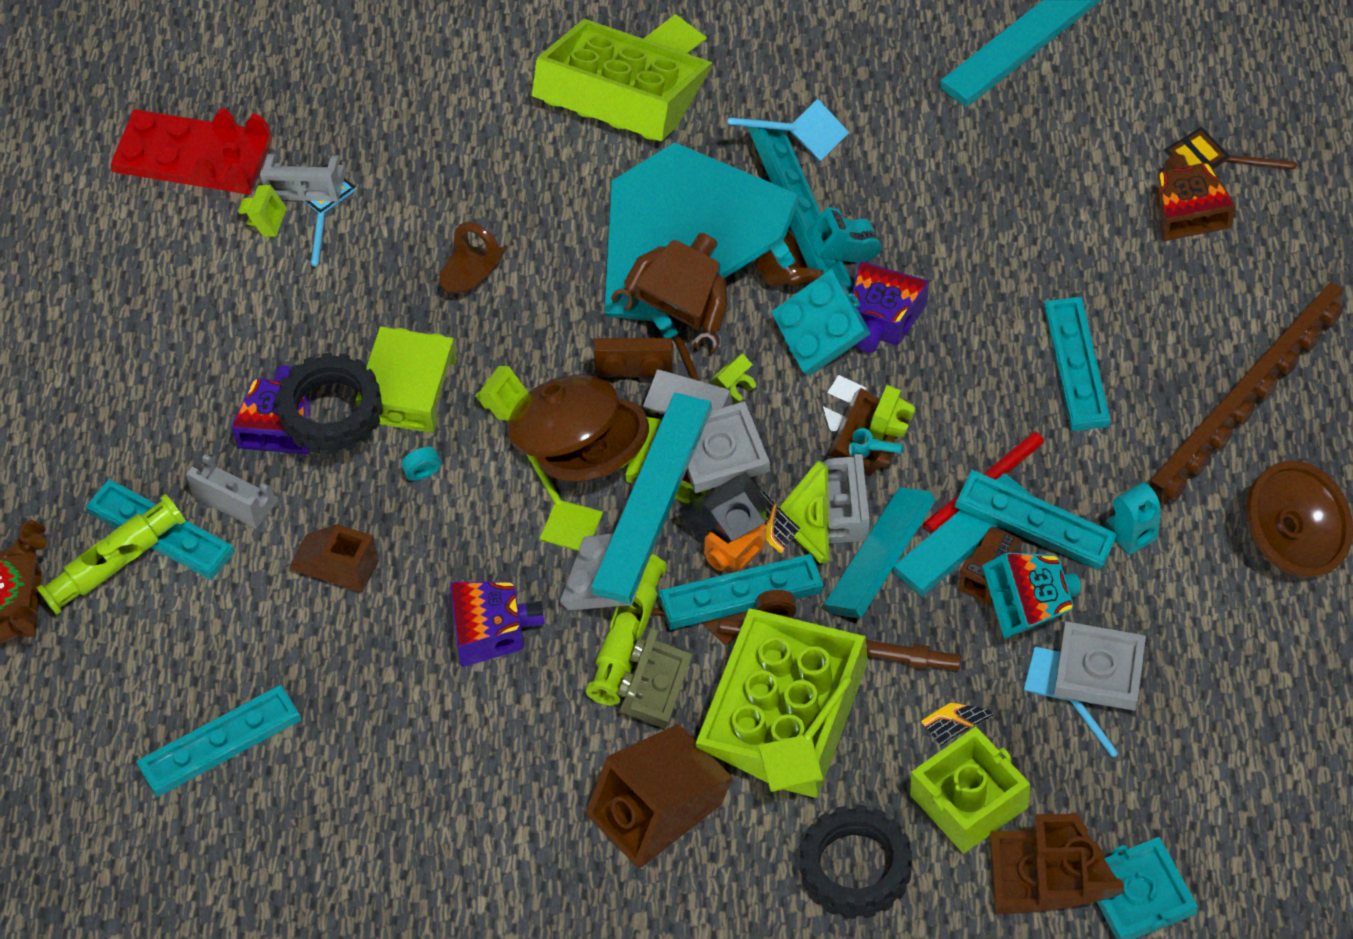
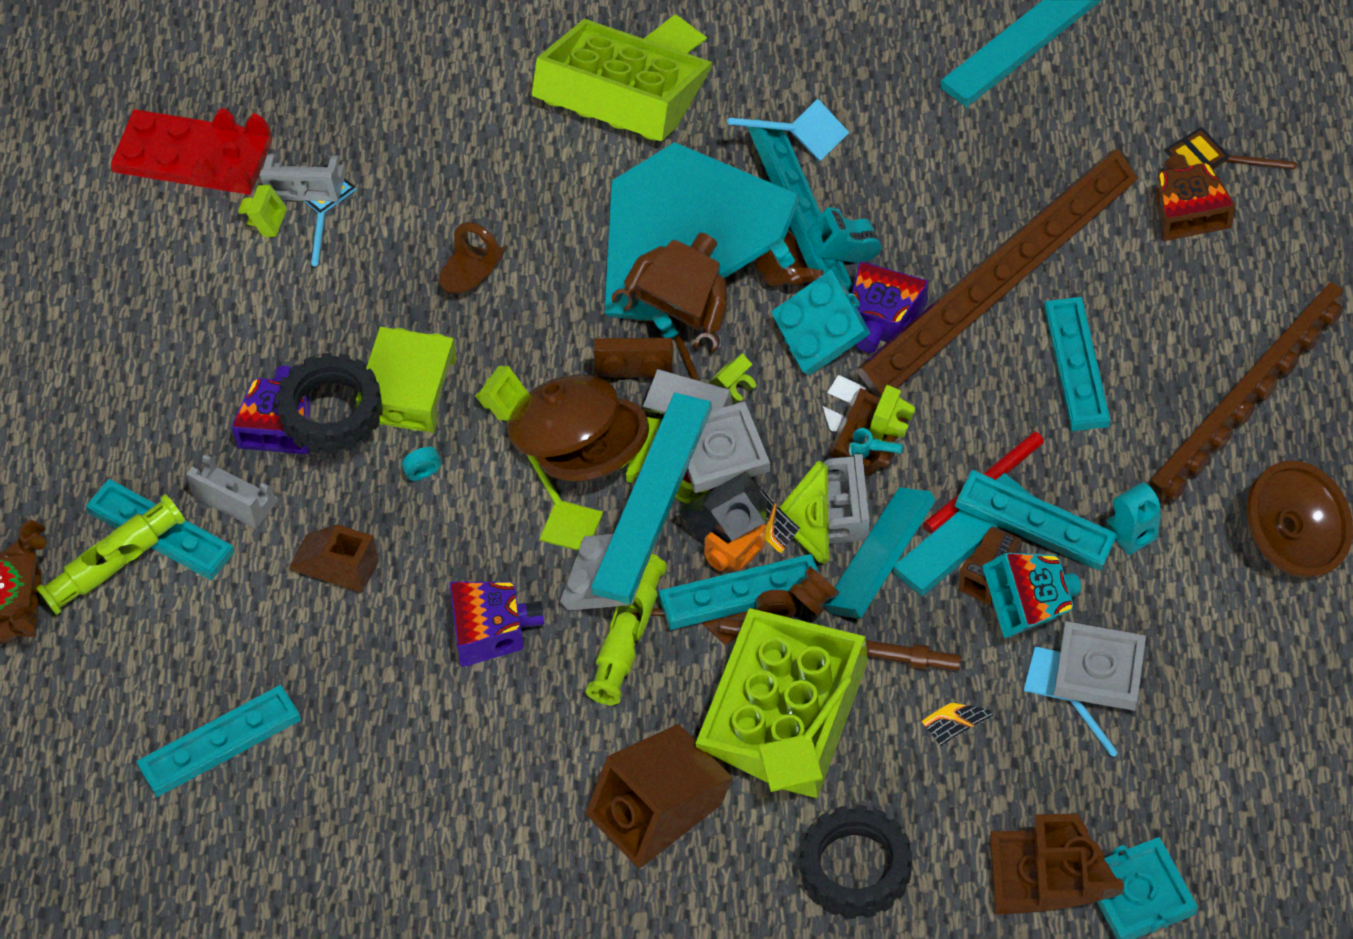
olive bracket [618,628,692,729] -> none
lime brick [910,726,1030,854] -> none
none -> reddish brown wheel [789,566,840,617]
none -> reddish brown plate [855,148,1138,399]

